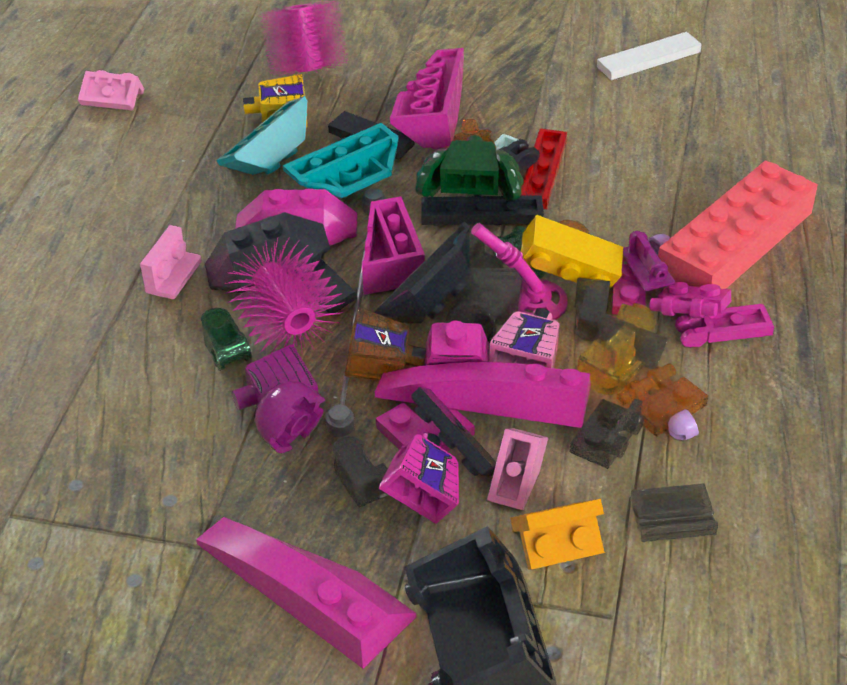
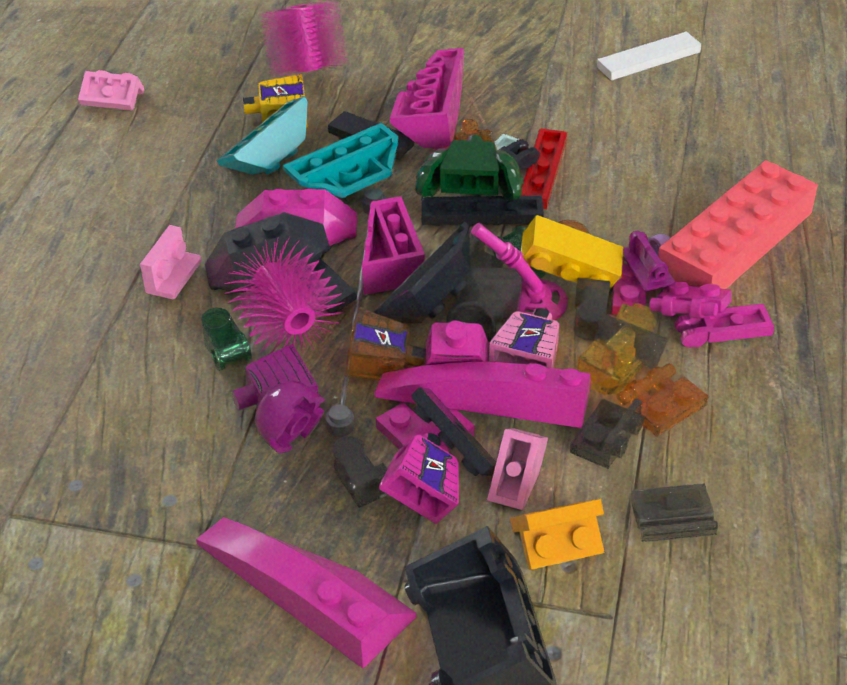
lavender hinge [668,409,699,441] -> none

